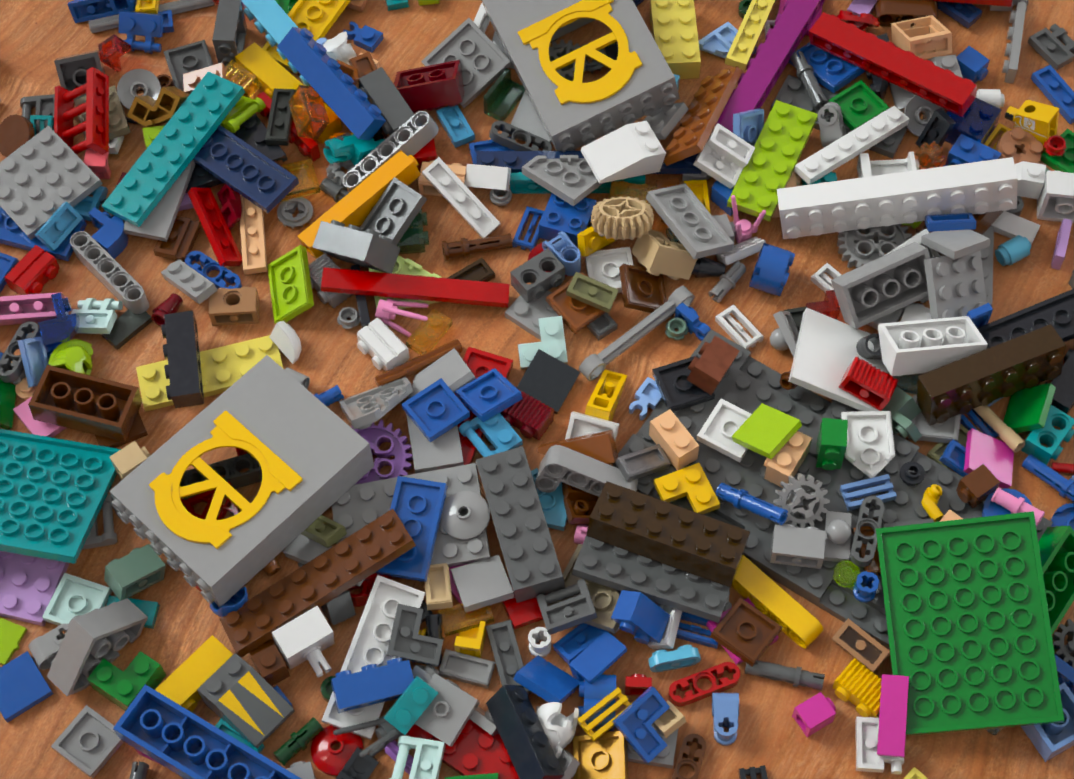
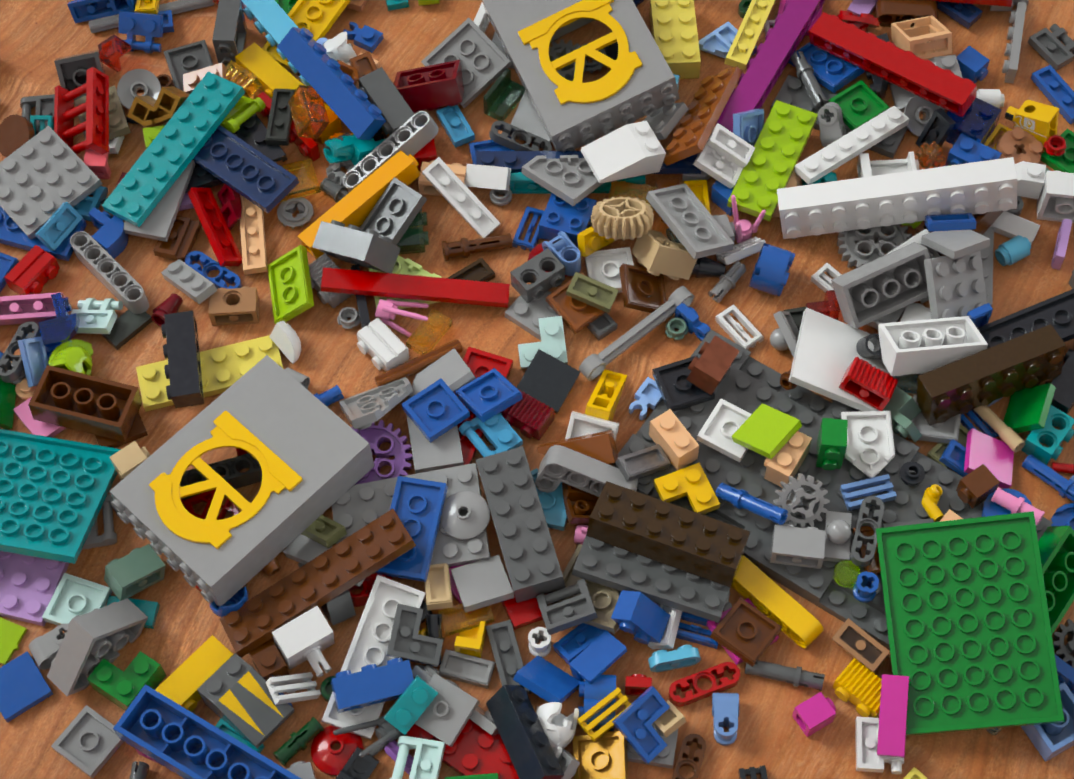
none -> white tile [265,672,321,705]

